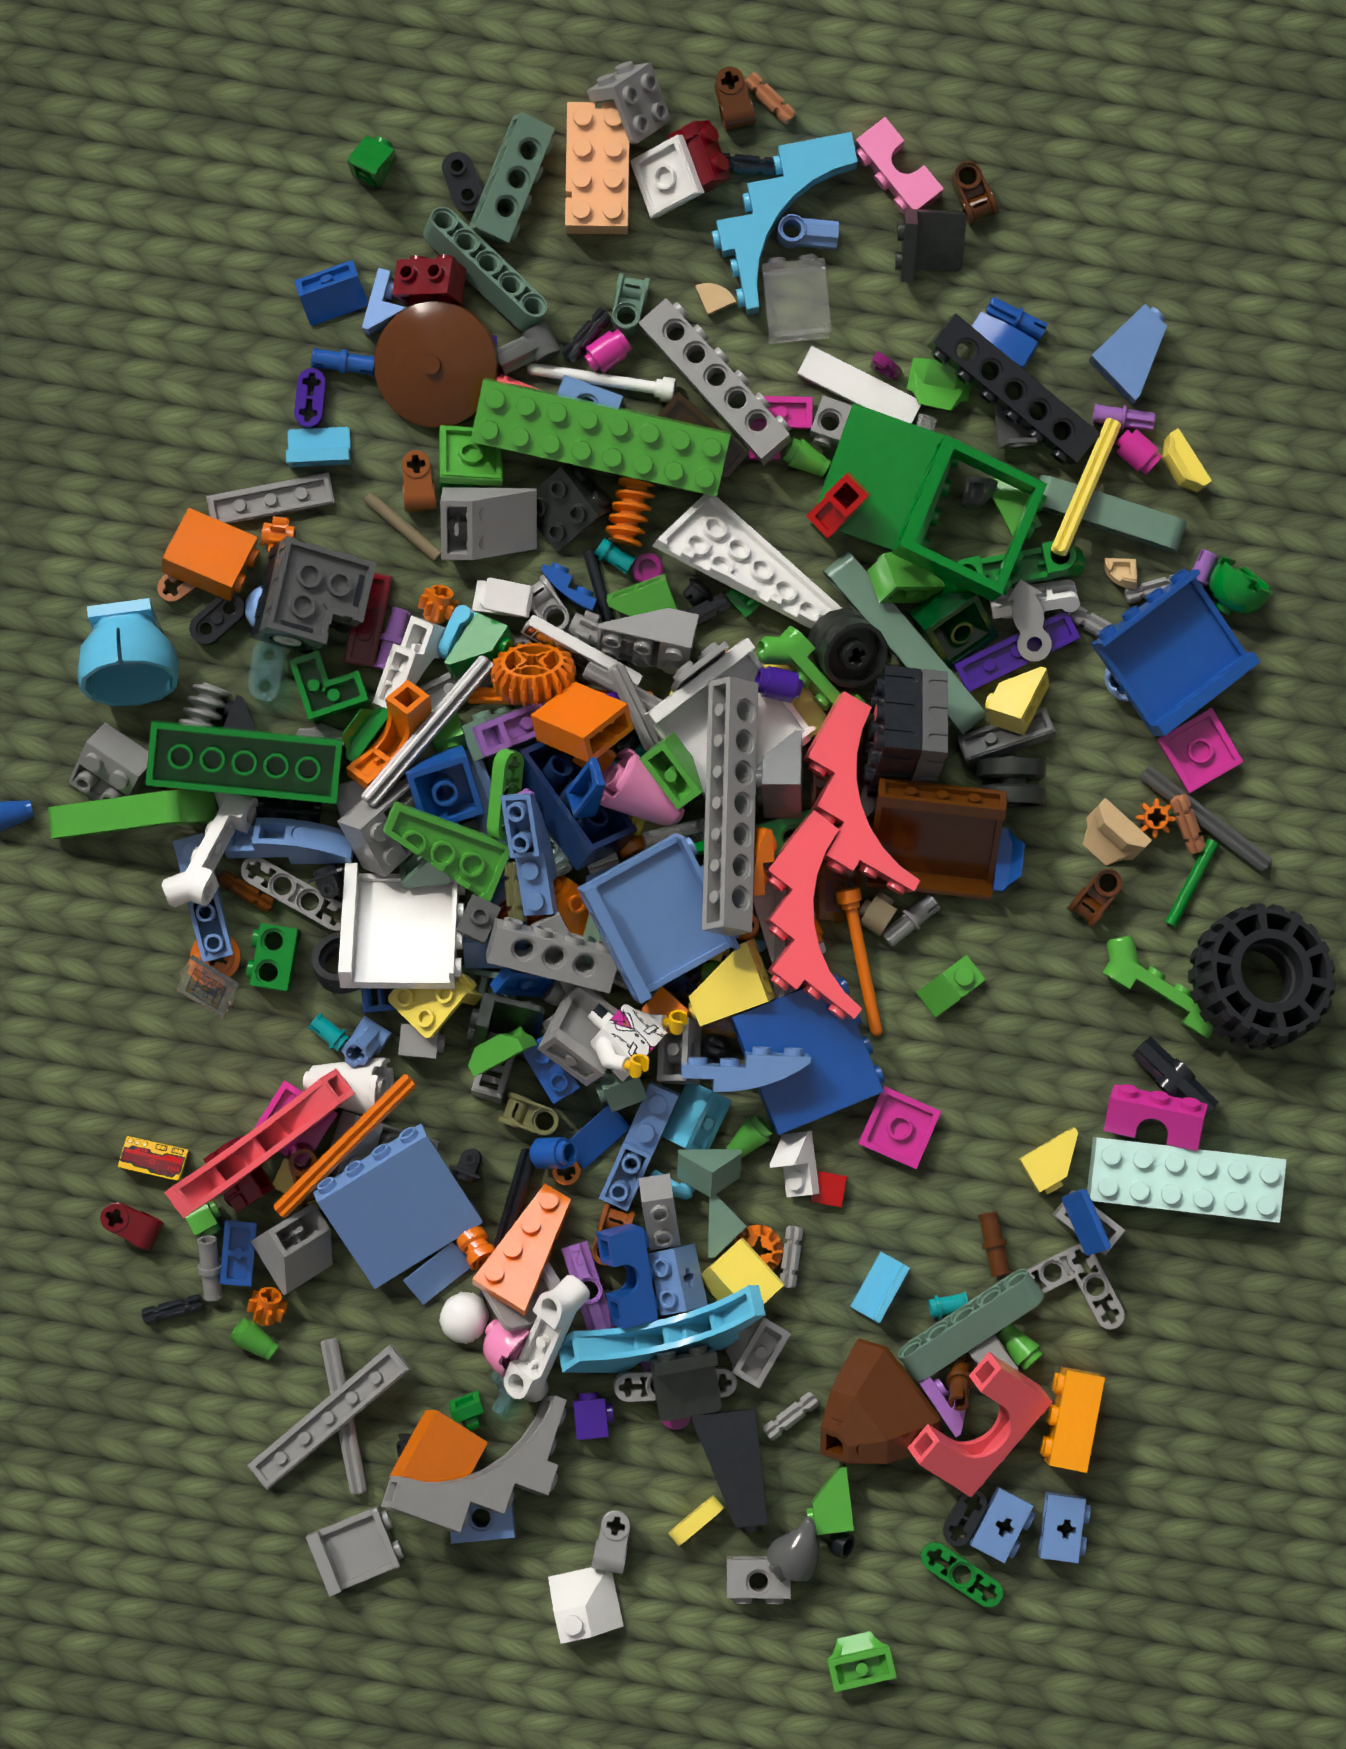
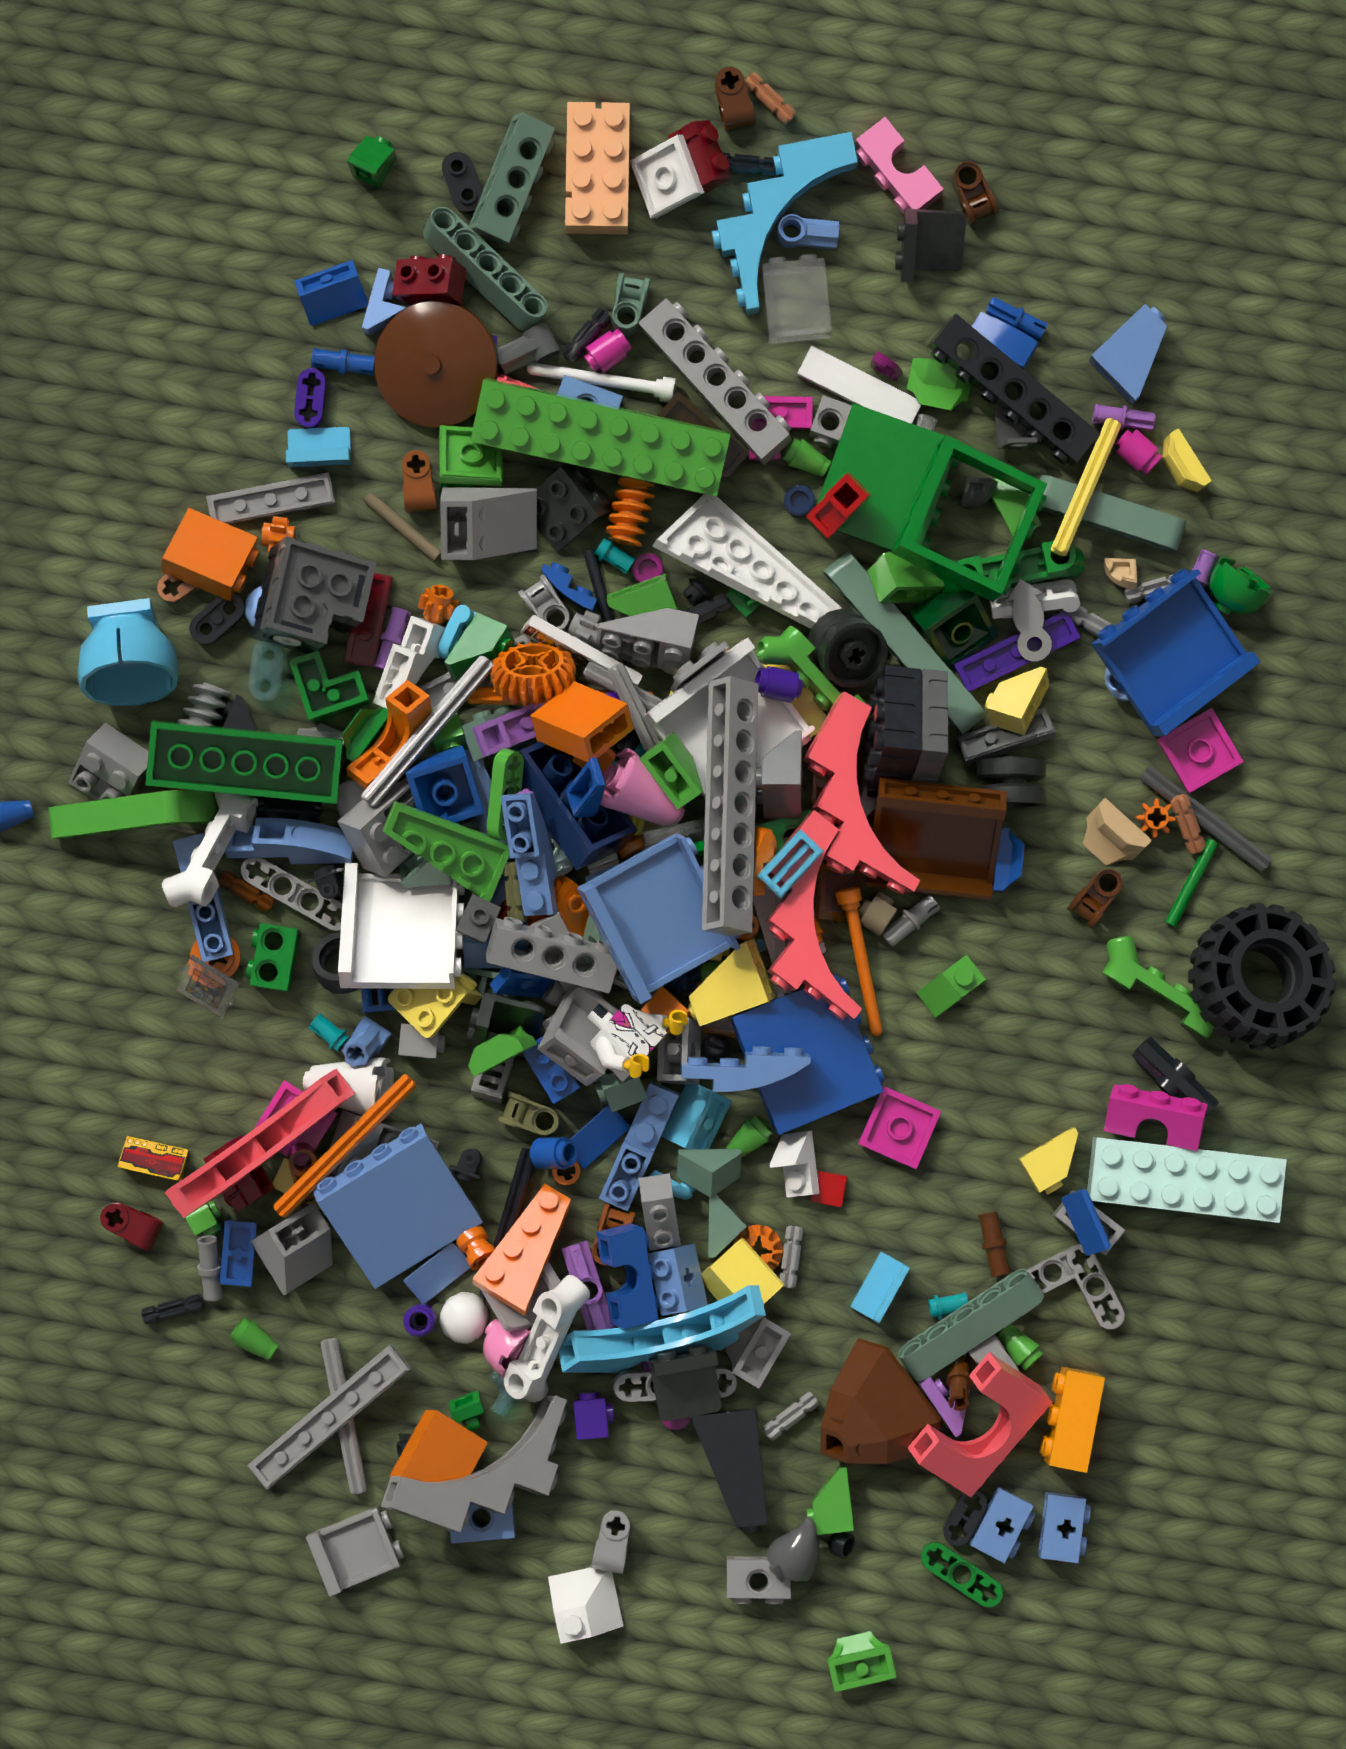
orange gear [246,1287,288,1326] -> none
white slope [472,578,534,618] -> none
light grey bracket [587,61,670,144] -> none
light yellow beam [668,1495,724,1546] -> none
tan tile [695,283,736,316] -> none
none -> dark purple brick [403,1303,437,1337]
none -> medium azure tile [756,829,824,898]
none -> dark blue tile [784,485,815,518]

